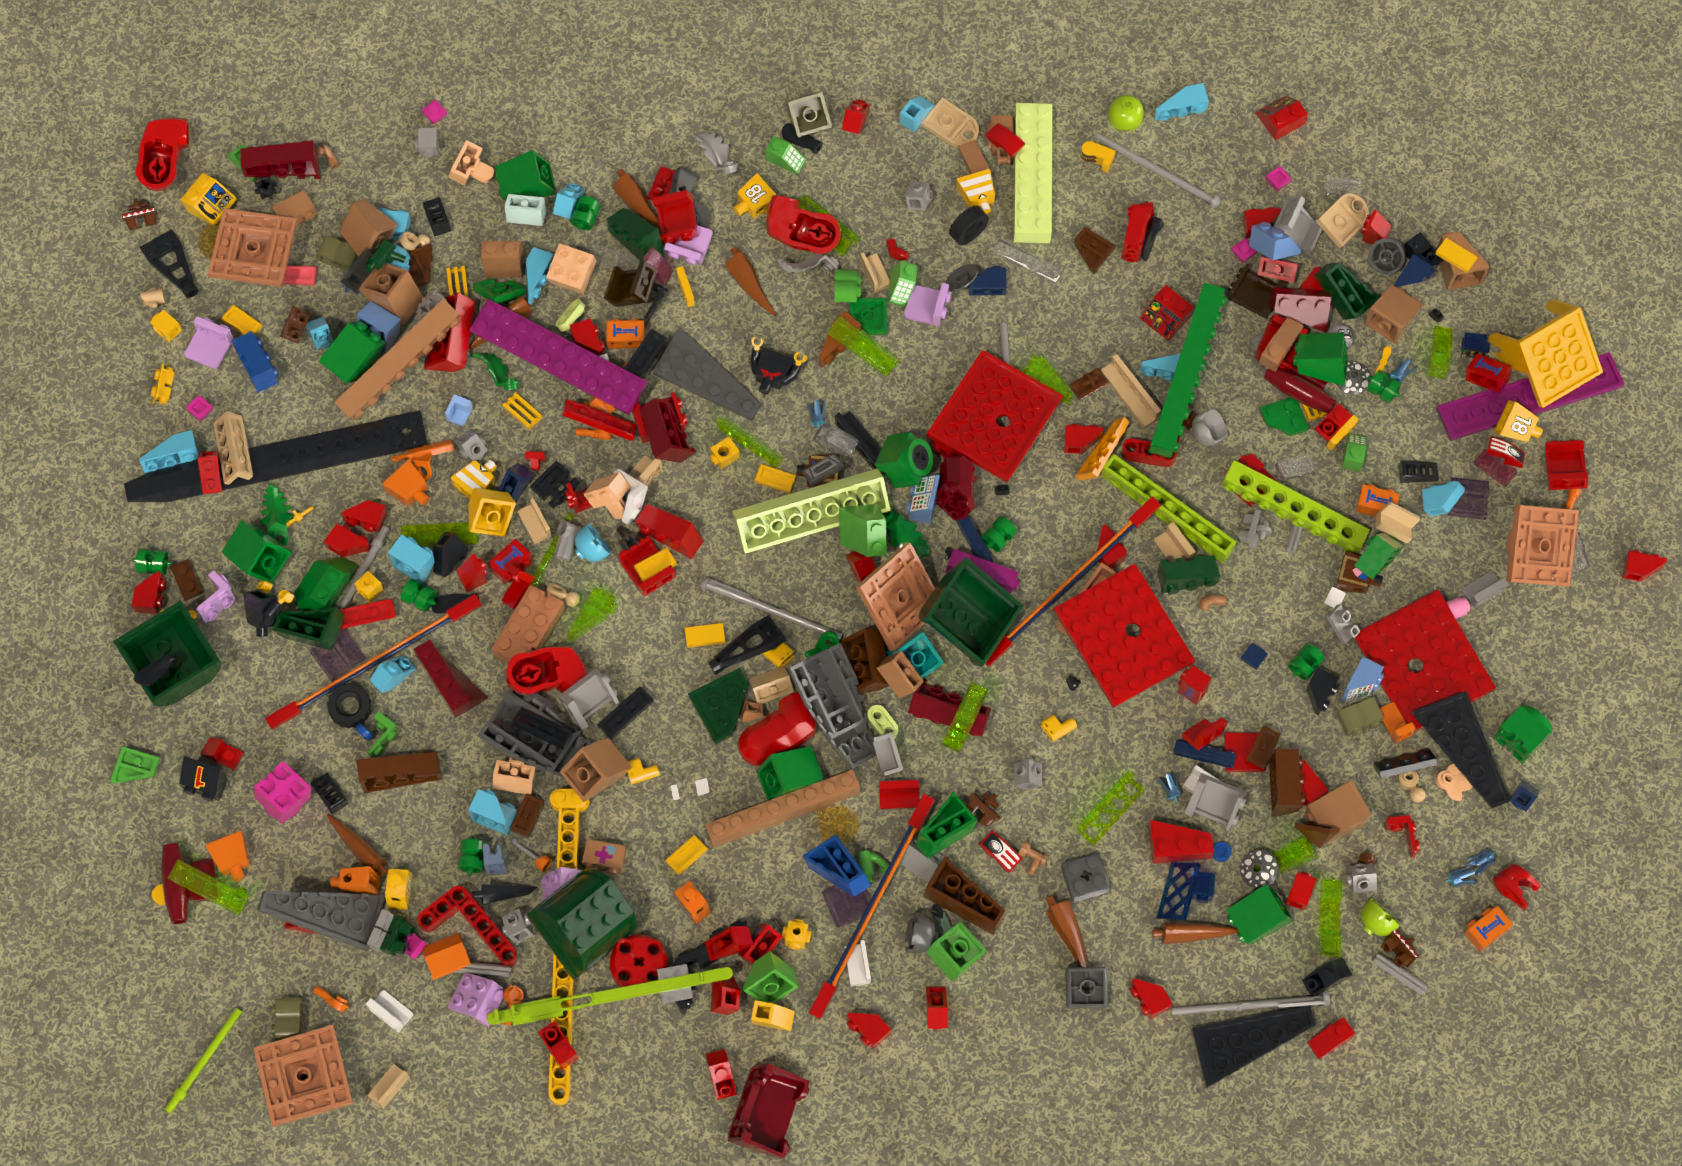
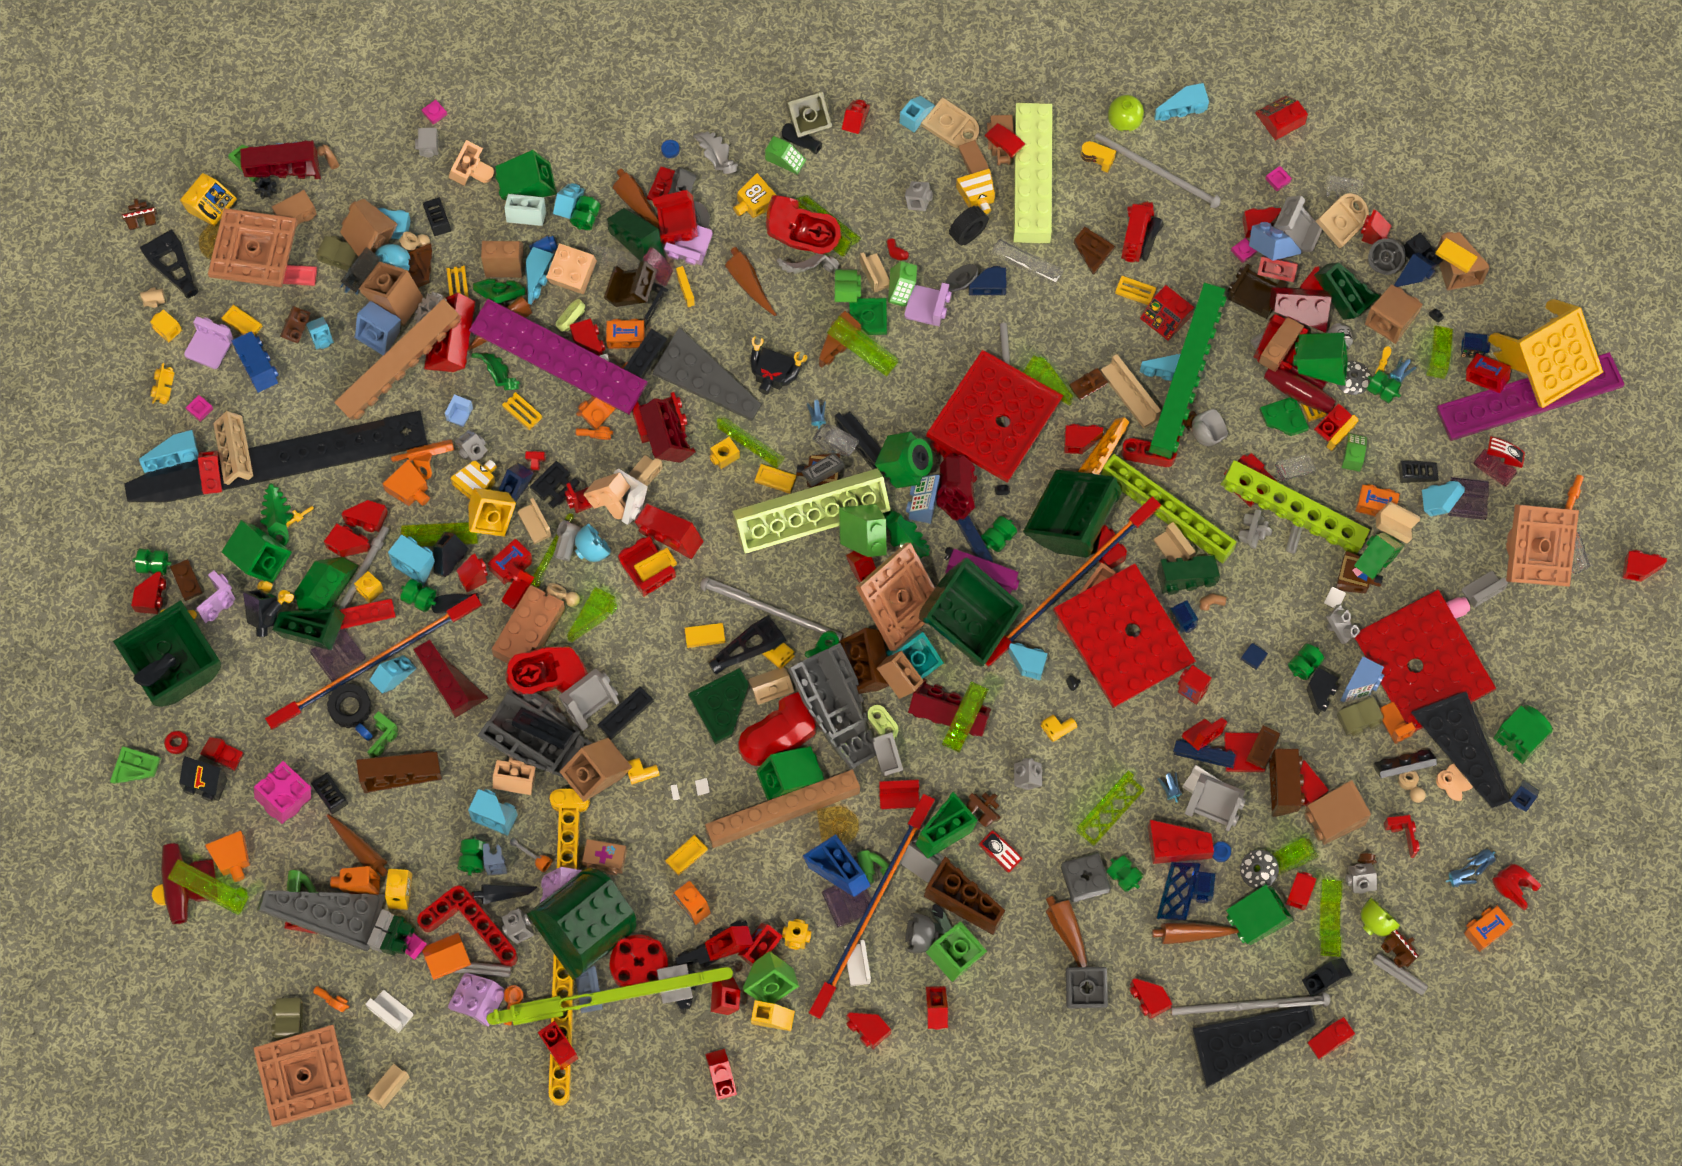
red piece [136,117,189,192] -> none
lime bar [164,1008,242,1114] -> none
green slope [319,321,386,383] -> none
dark green piece [365,239,406,272] -> none
reddish brown plate [510,794,545,838] -> none
red tile [562,399,636,441] -> none
black bar [617,526,639,550] -> none
dark red windscreen [728,1063,810,1159] -> none
medium nougat slope [741,700,763,722] -> none
medium nougat piece [1018,841,1048,876] -> none
reddish brown slope [1295,822,1340,849] -> none
yellow torso [1493,400,1543,442] -> none
red panel [1545,439,1588,490] -> none
none -> red piece [164,731,189,754]
none -> bright green plant [286,870,319,893]
none -> blue cone [529,235,558,253]
none -> sand blue hinge [576,966,603,1013]
none -> blue tile [661,140,680,158]
none -> medium azure slope [1008,643,1048,680]
none -> dark green container [1023,469,1122,558]
none -> green wheel [1106,855,1144,893]
none -> yellow tile [1115,276,1156,305]
none -> clear blue brick [1169,600,1198,633]

